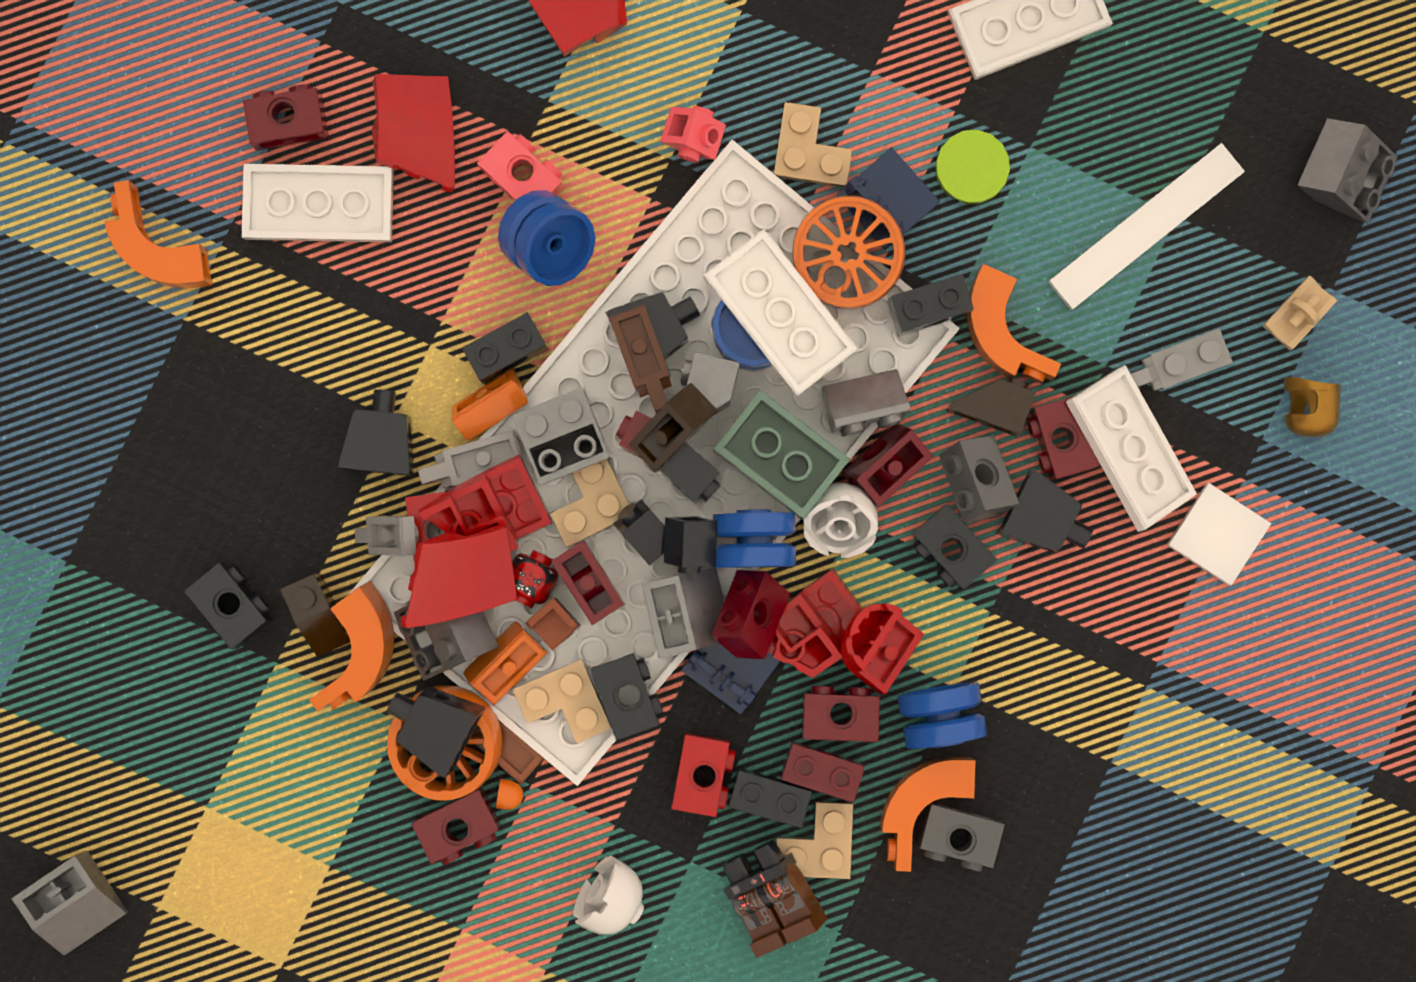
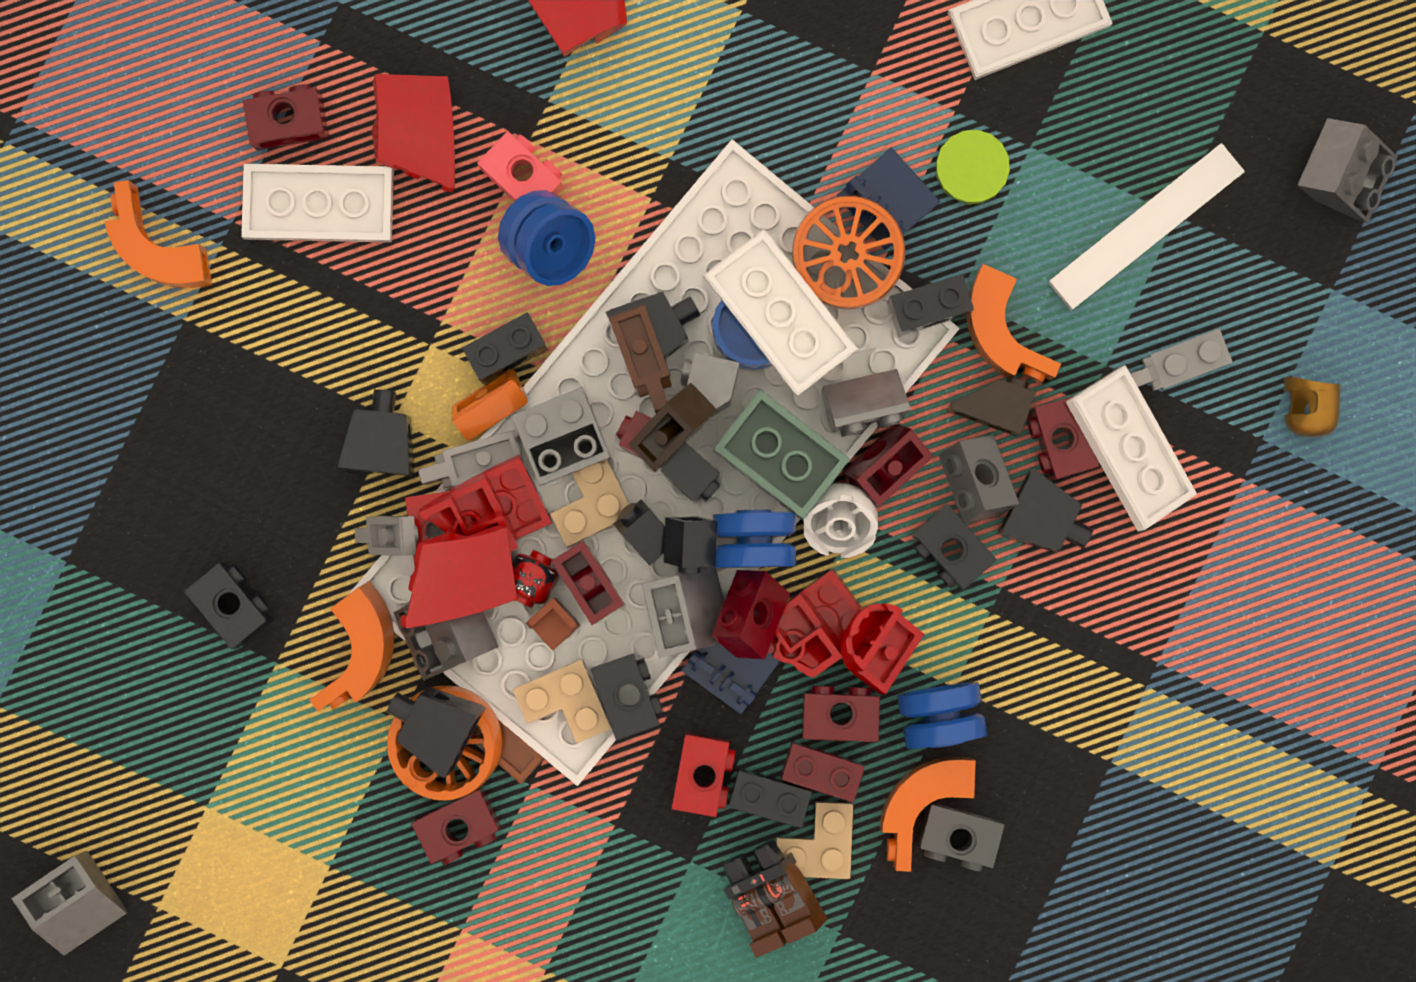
dark brown slope [280,574,350,657] -> none
orange slope [463,621,547,705] -> none
orange hinge [496,779,523,810] -> none
white cylinder [573,856,644,934] -> none
coral brick [660,106,726,163] -> none
tan plate [774,102,852,188] -> none
white tile [1167,483,1272,586] -> none
tan hips [1263,276,1338,351] -> none

